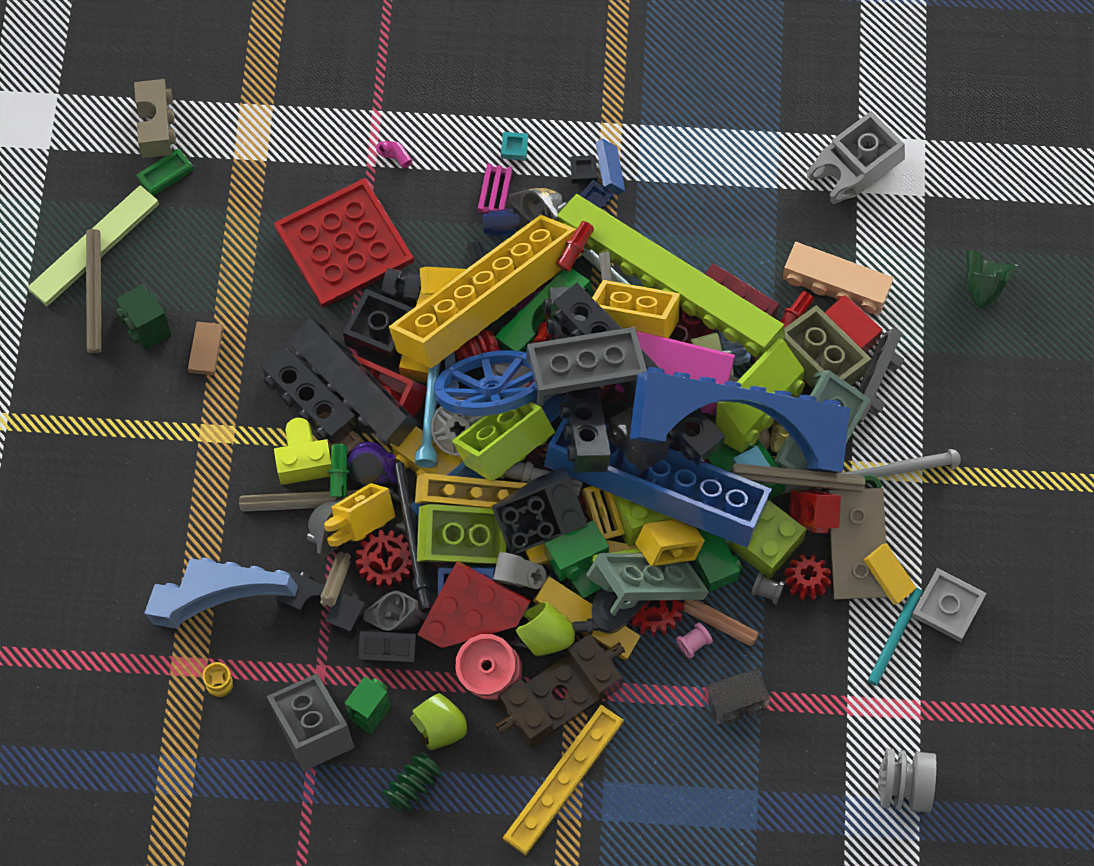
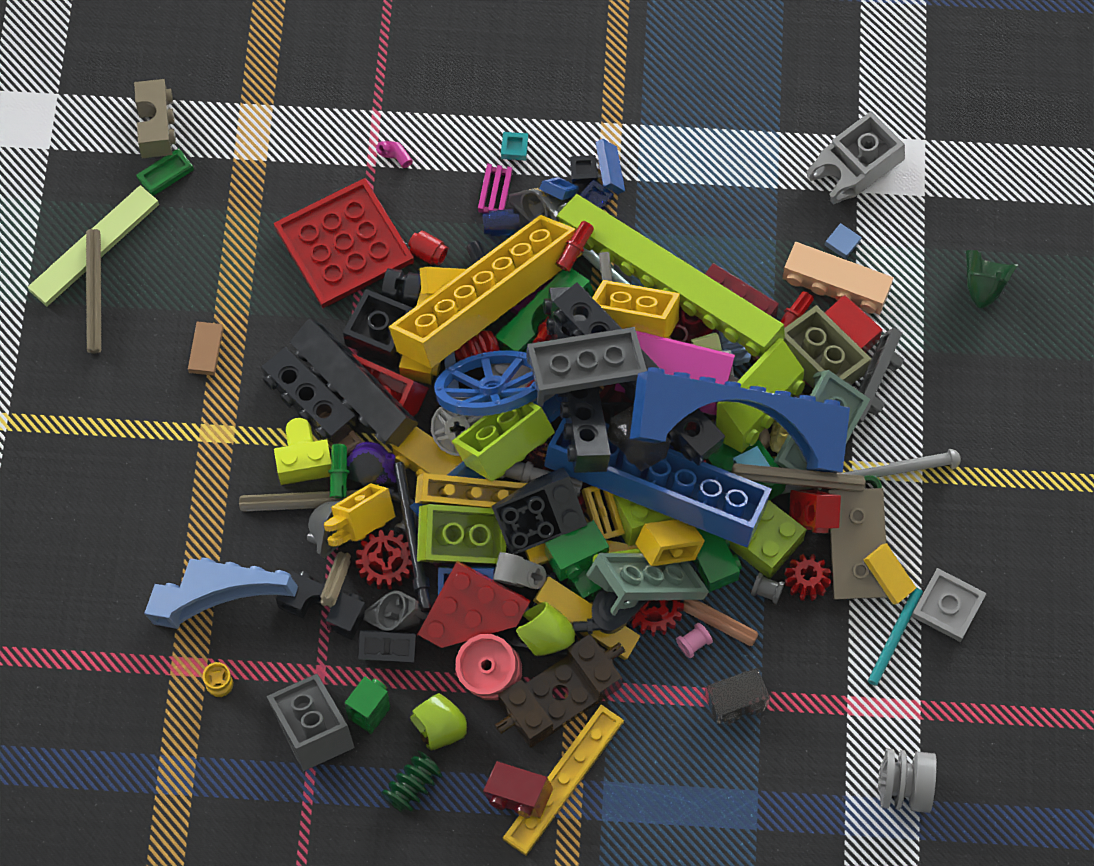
dark green brick [115,284,172,350] -> none
medium azure piece [415,363,440,468] -> none
none -> red brick [408,230,449,266]
none -> dark red brick [483,761,553,818]
none -> blue tile [539,177,579,200]
none -> medium blue tile [825,223,862,259]

